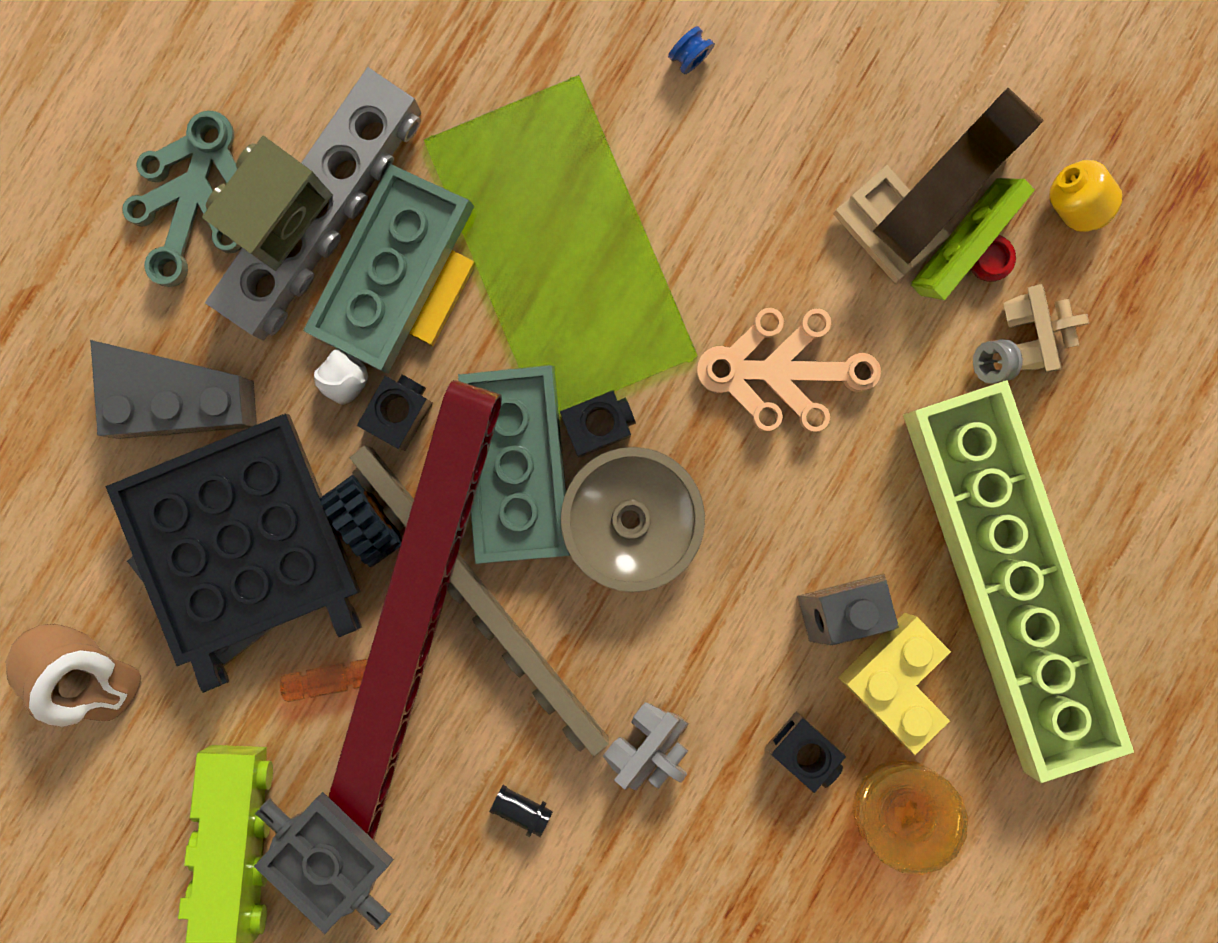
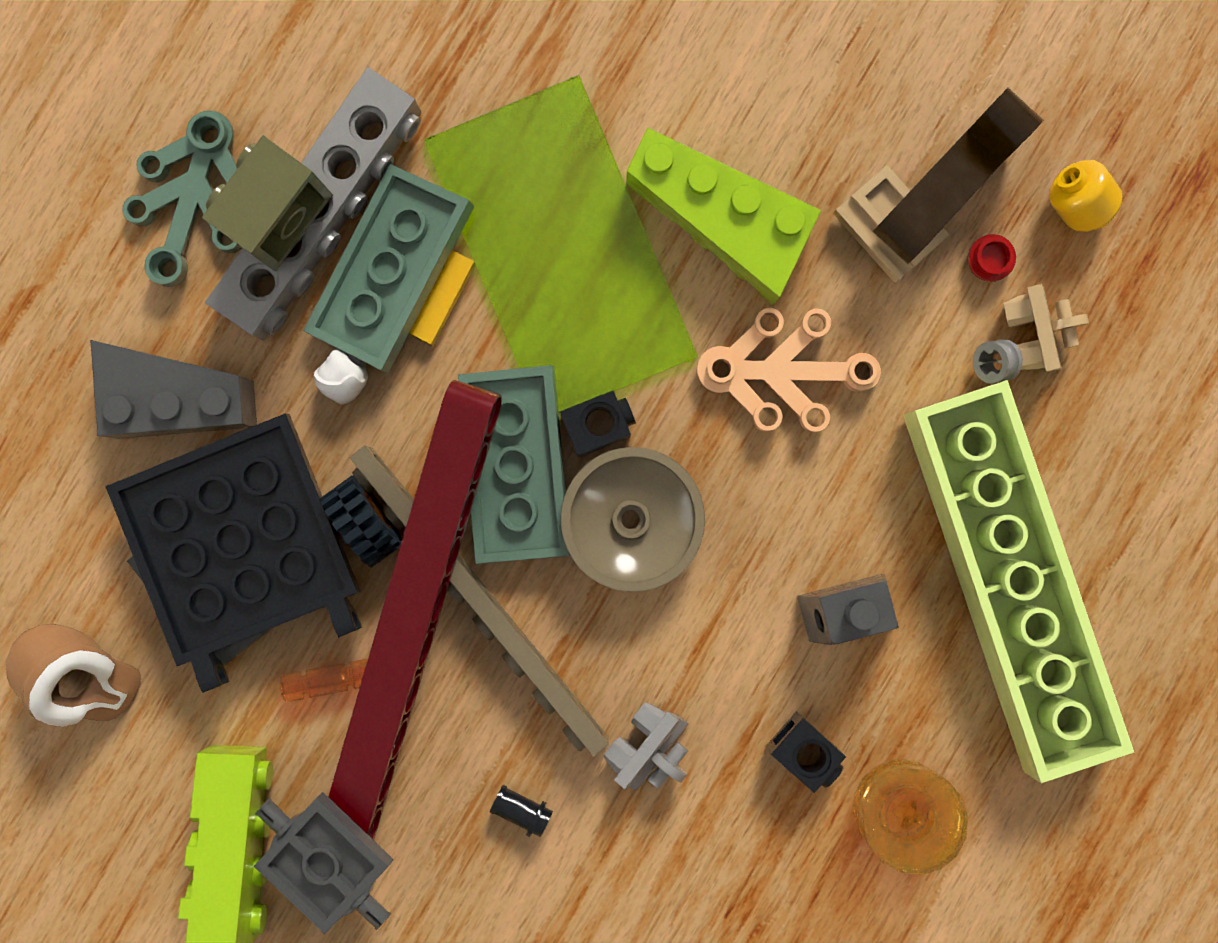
black brick [357,374,433,451] -> none
blue bush [668,26,715,74] -> none
light yellow brick [838,613,951,755] -> none
lime tile [911,178,1035,300] -> none
none -> lime wedge [626,127,822,305]

